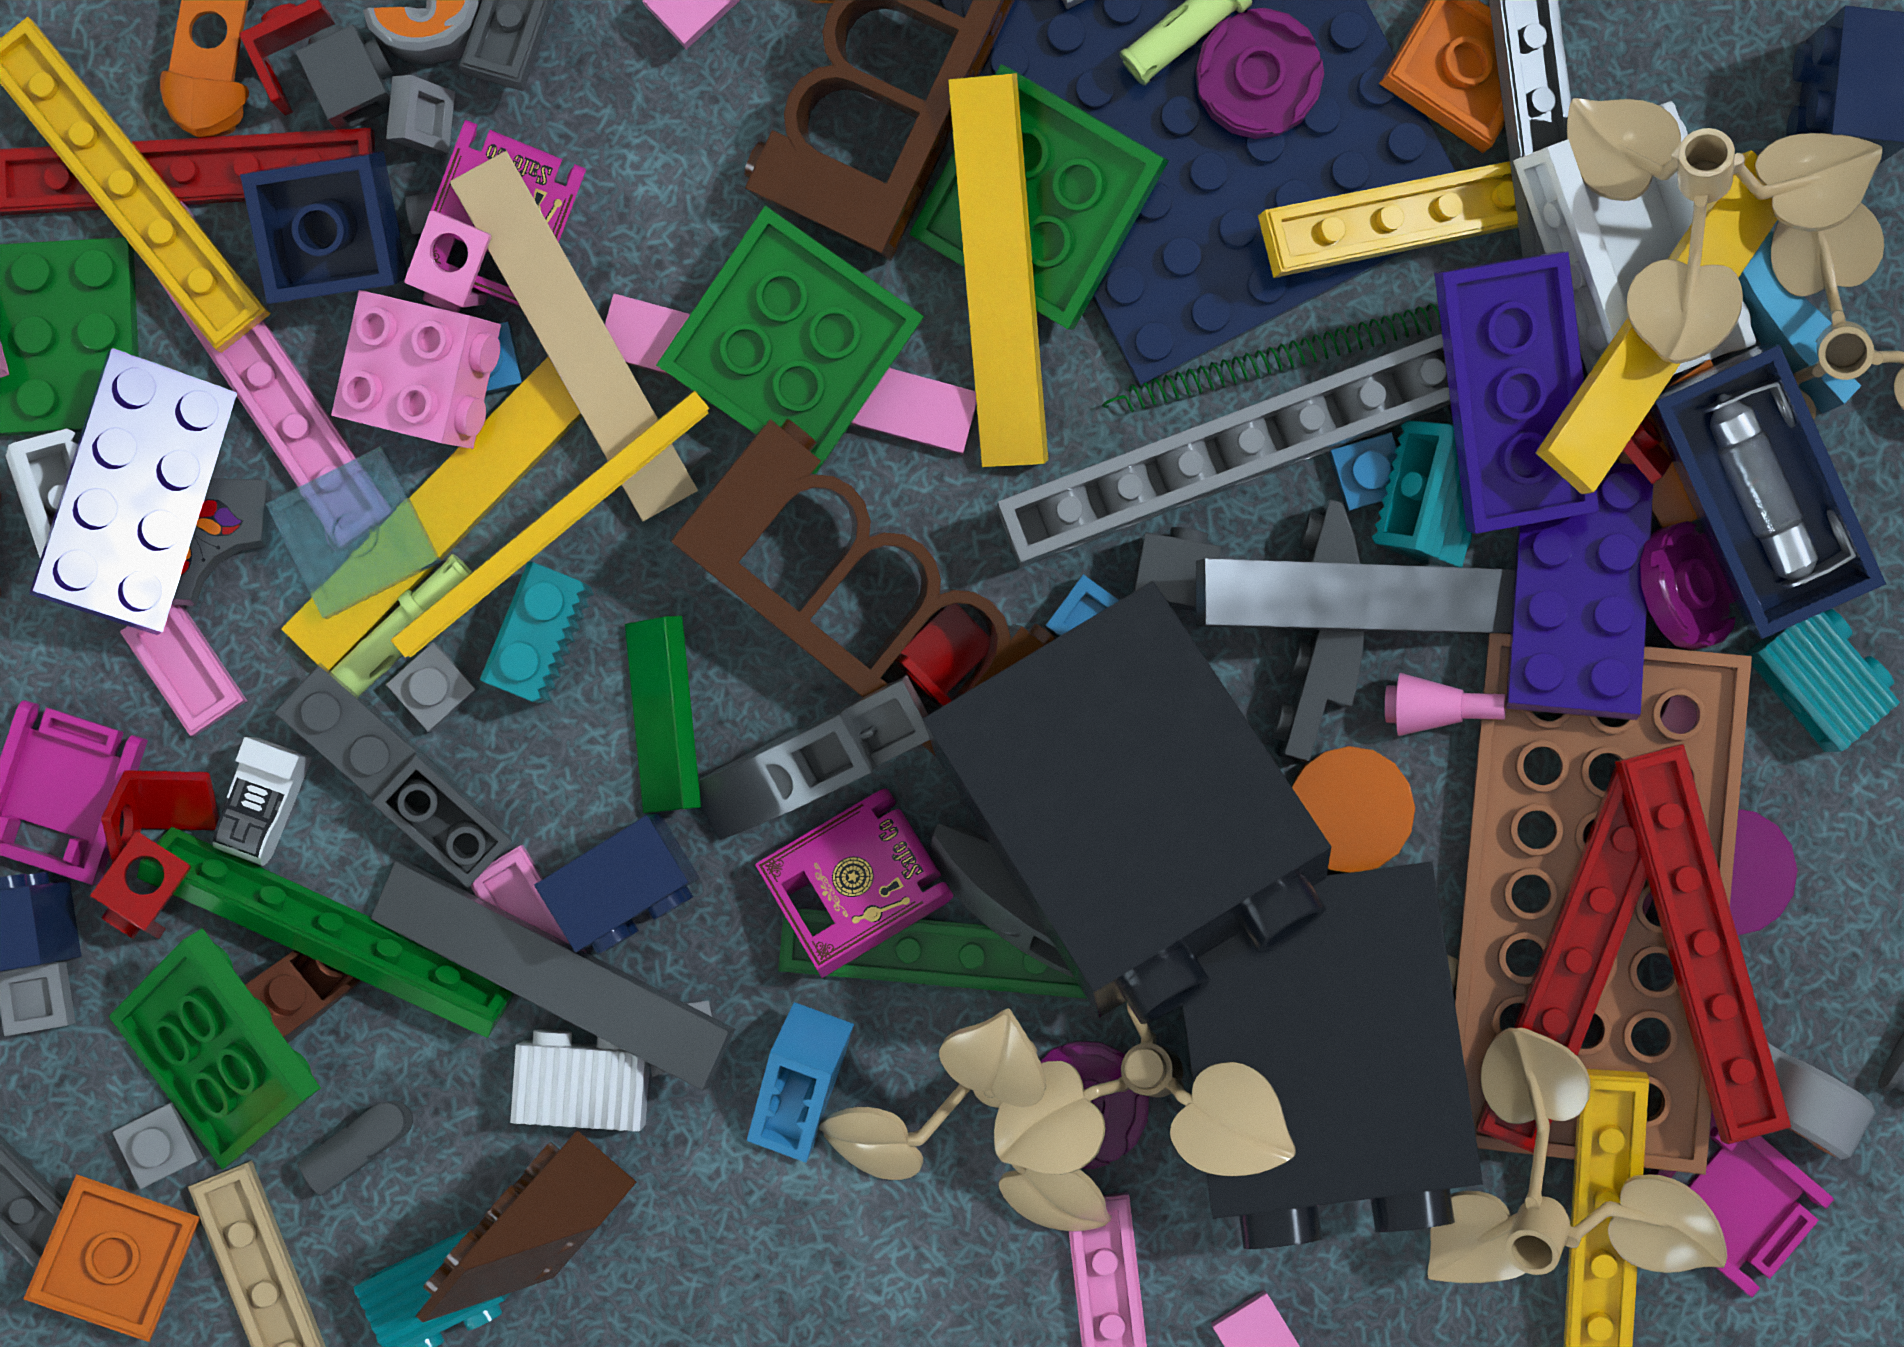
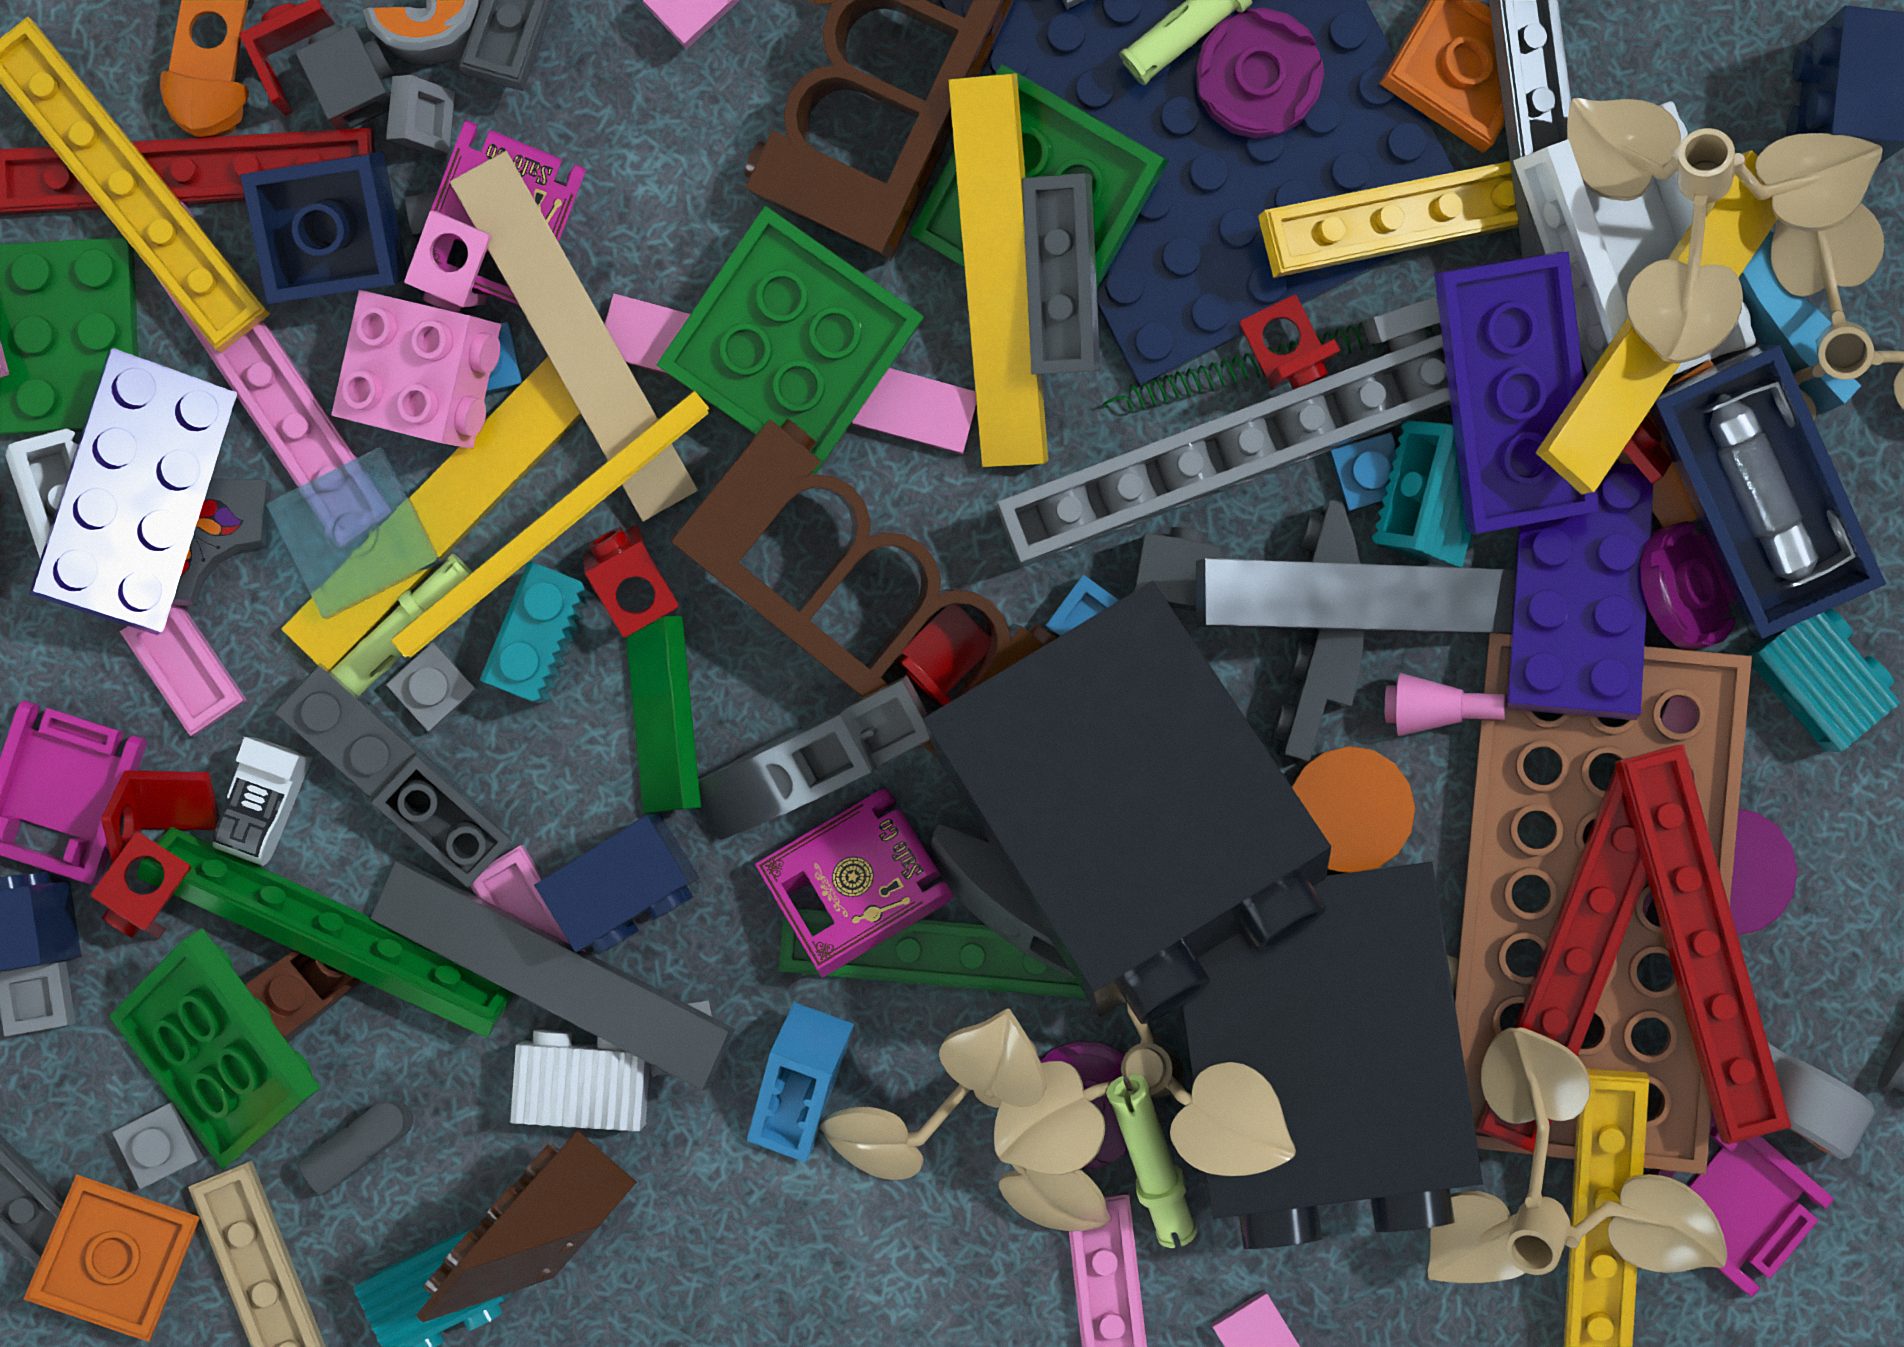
none -> red bracket [582,524,679,637]
none -> dark grey plate [1022,173,1100,375]
none -> yellowish green pin [1106,1074,1197,1248]
none -> red bracket [1239,295,1340,391]
none -> light grey plate [1362,297,1440,352]

